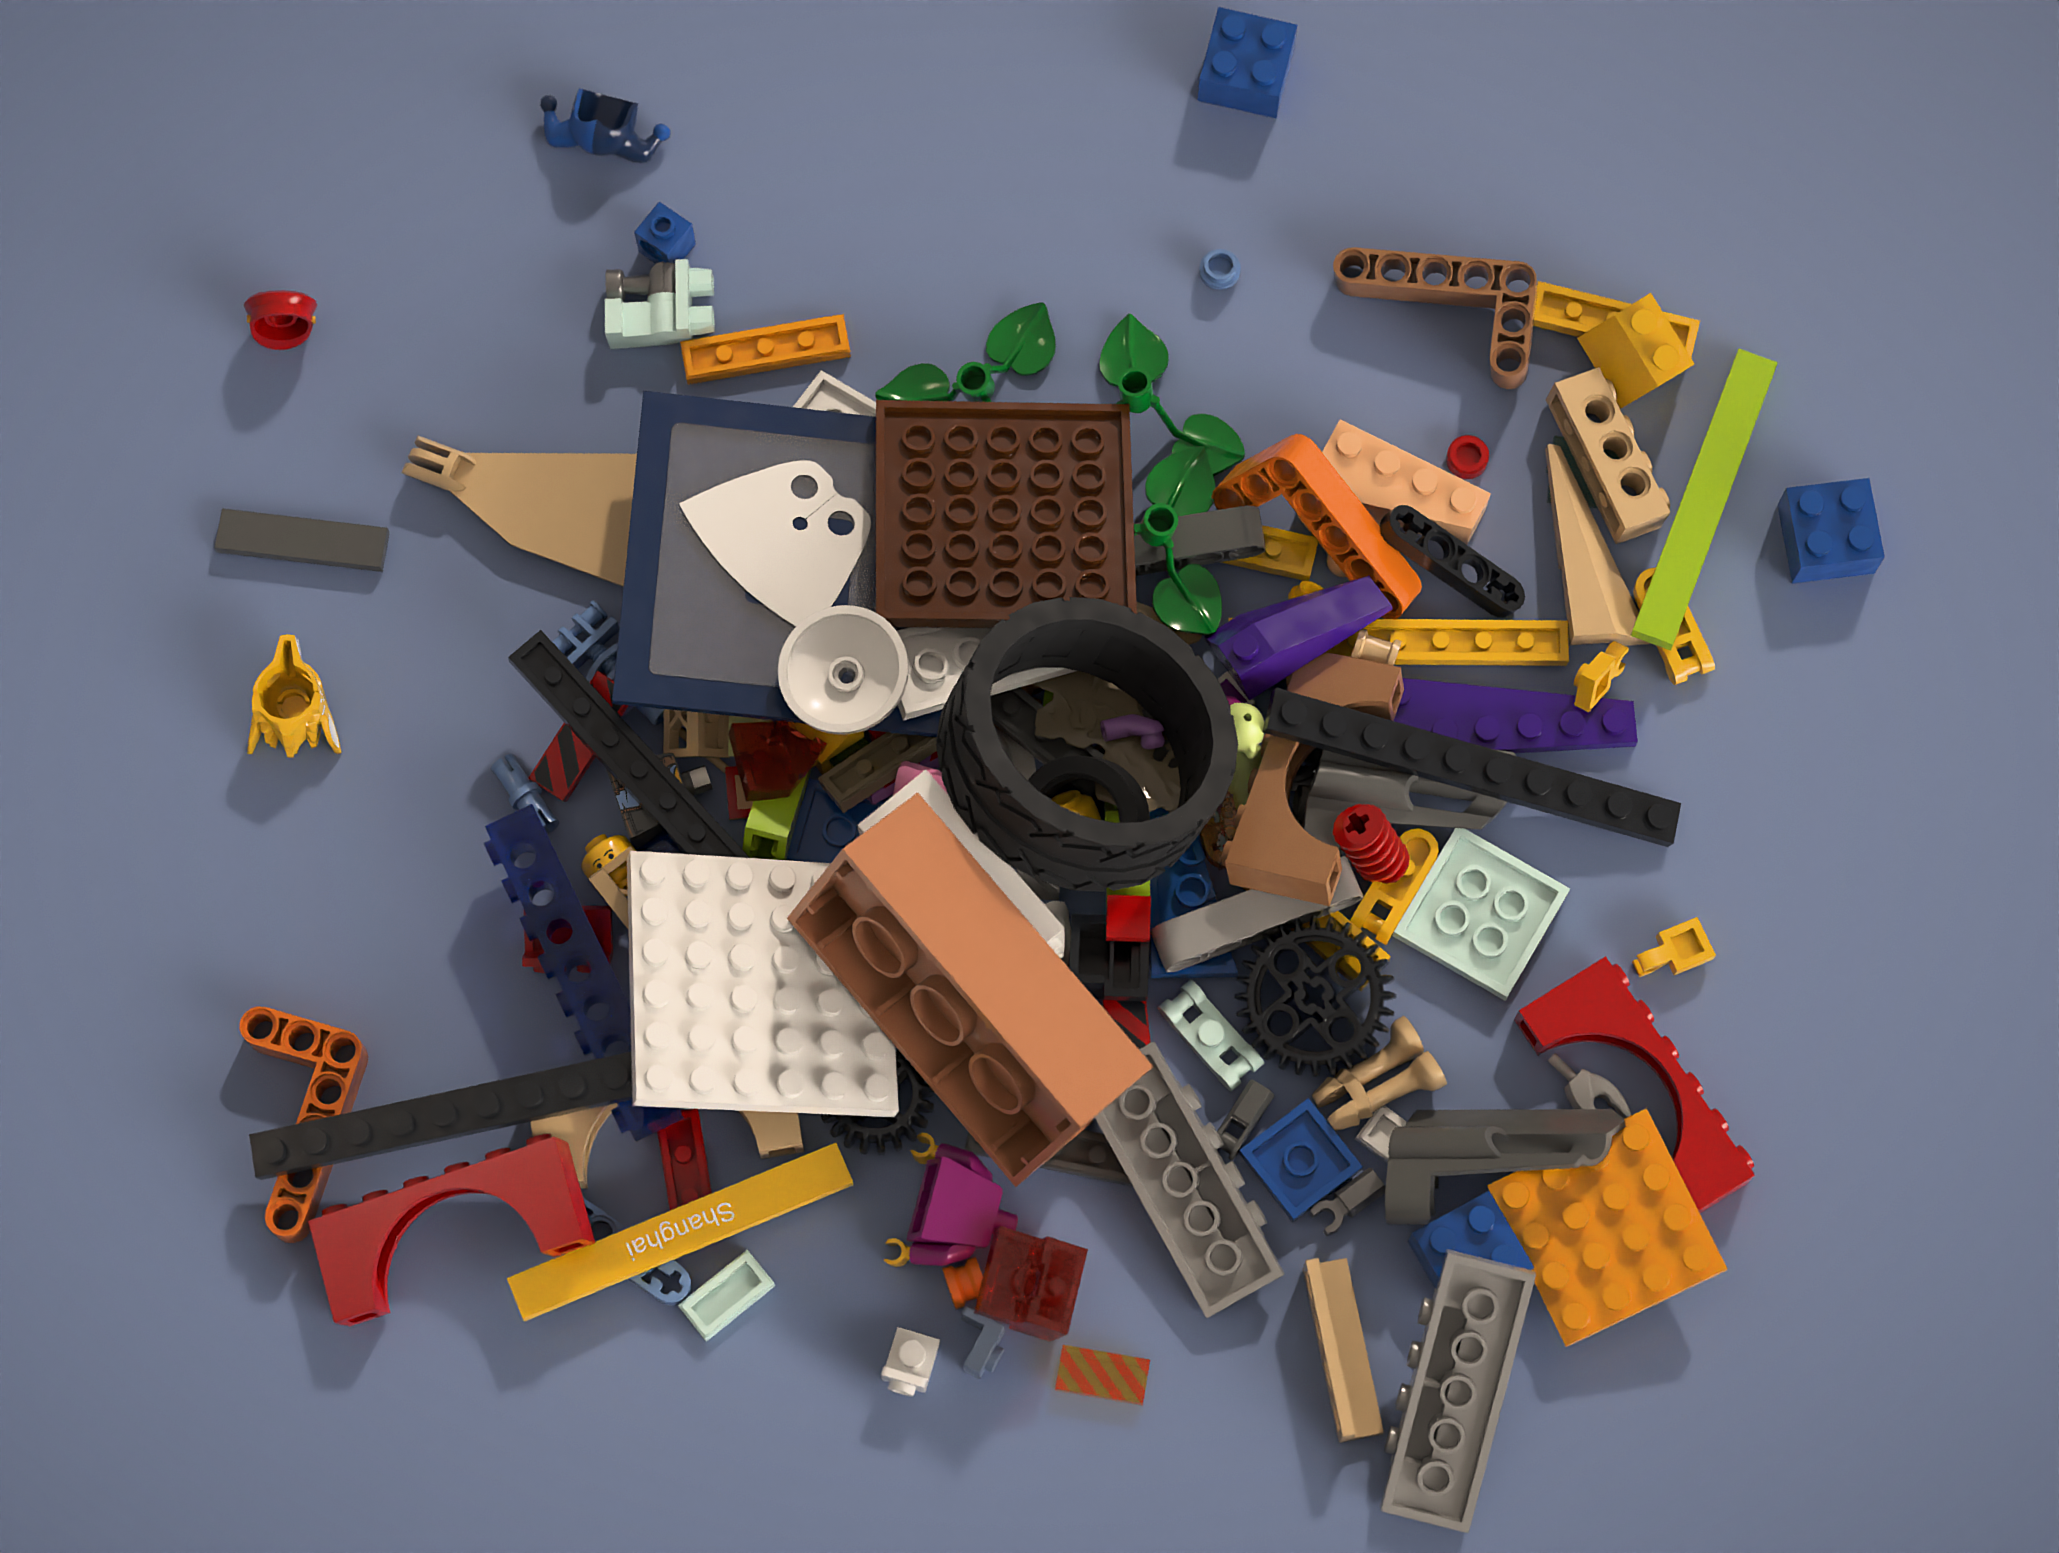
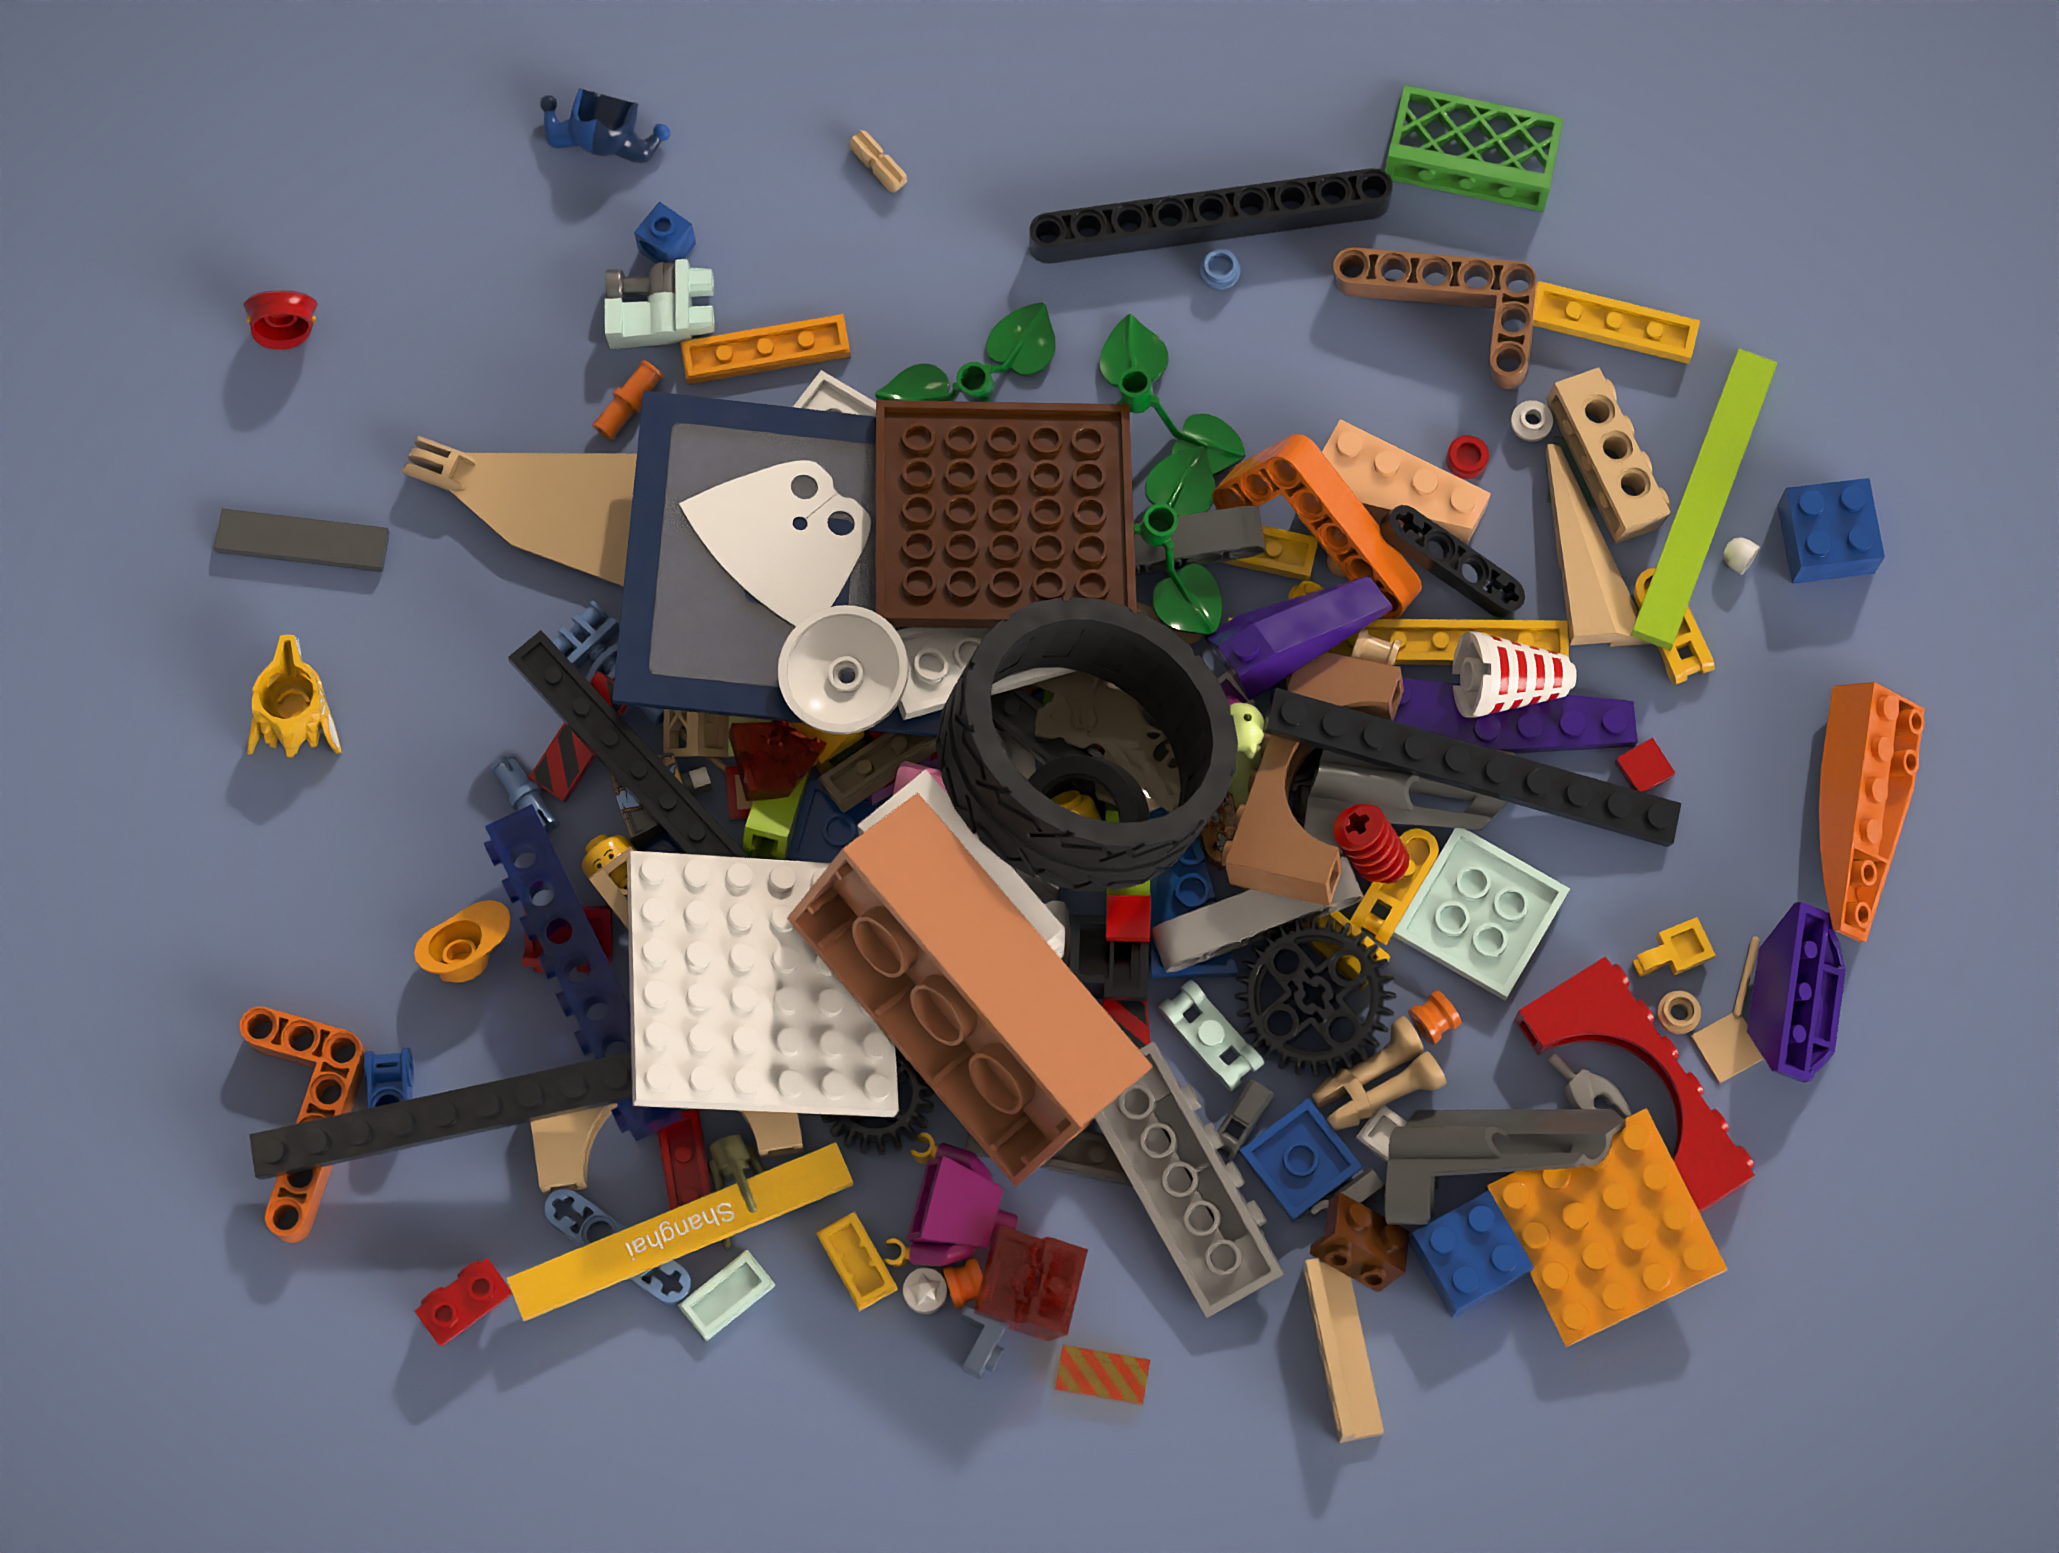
red arch [308,1133,595,1327] -> none
white bracket [881,1327,940,1397] -> none
medium lavender arm [1100,714,1165,749] -> none
blue brick [1198,7,1298,119] -> none
light grey plate [1380,1249,1536,1533] -> none
yellow plate [1574,641,1629,712] -> none
yellow slope [1577,293,1694,409] -> none
none -> blue piece [364,1048,414,1108]
none -> light orange piece [414,900,512,983]
none -> red bracket [414,1257,512,1346]
none -> orange pin [592,360,664,441]
none -> olive plant [707,1134,766,1250]
none -> yellow plate [816,1211,898,1312]
none -> tan piece [849,130,907,193]
none -> white tile [903,1268,947,1314]
none -> black beam [1029,168,1393,263]
none -> reddish brown bracket [1310,1192,1410,1292]
none -> bright green fence [1385,85,1564,212]
none -> orange wheel [1408,990,1462,1045]
none -> white cone [1452,632,1576,718]
none -> white plate [1511,400,1553,442]
none -> red tile [1615,737,1675,793]
none -> tan plate [1657,991,1701,1034]
none -> tan piece [1691,936,1764,1084]
none -> white hinge [1724,537,1761,575]
none -> dark purple wedge [1747,902,1846,1083]
none -> orange wedge [1819,682,1925,942]

